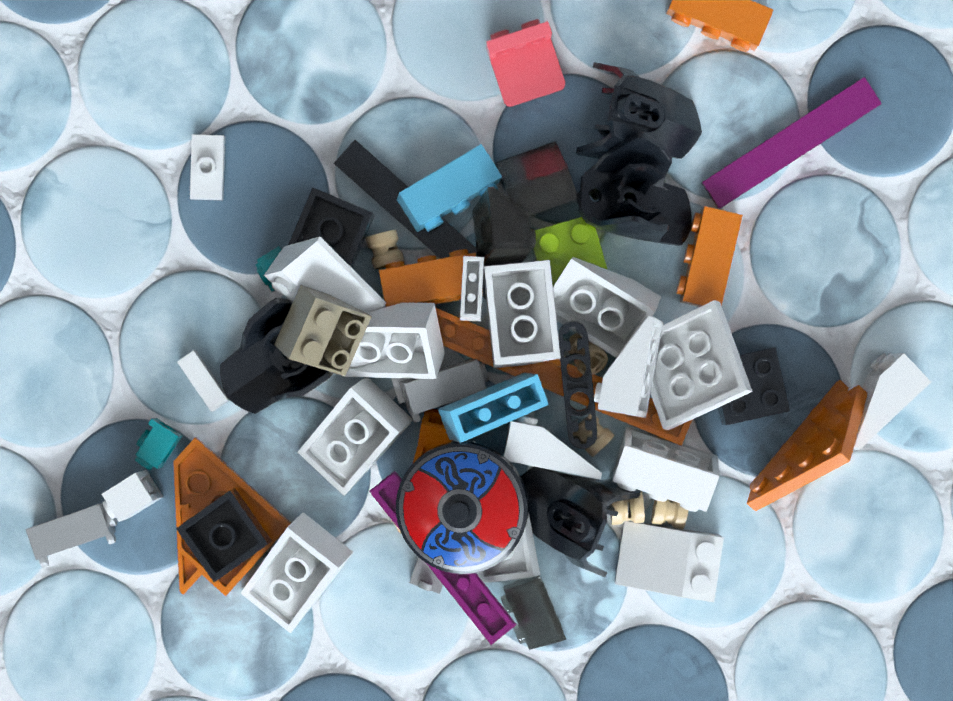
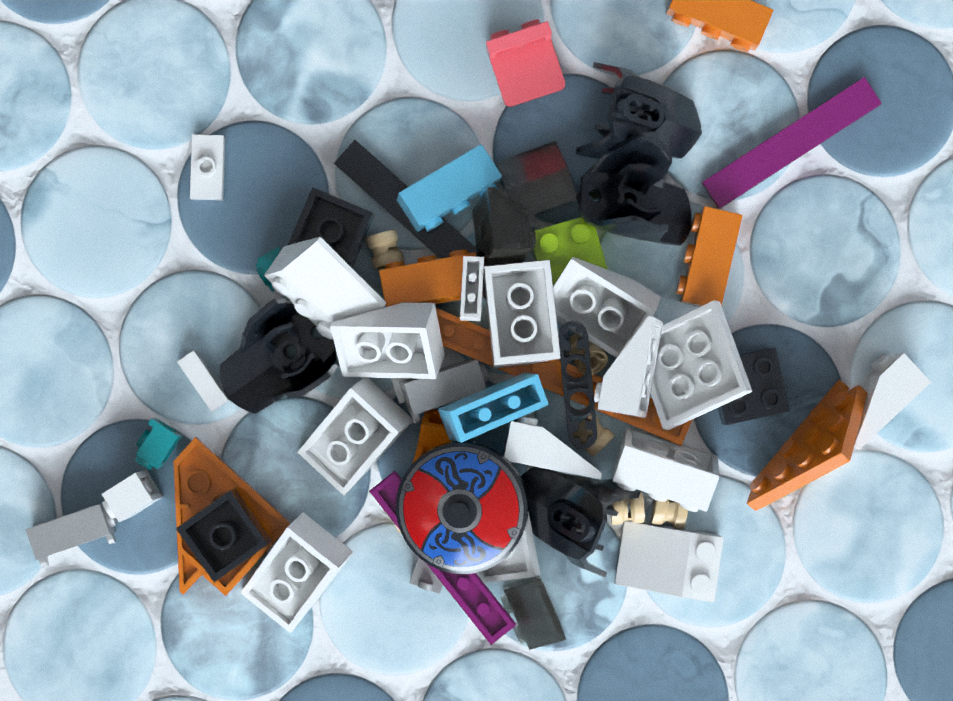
dark tan slope [274,285,372,376] -> none

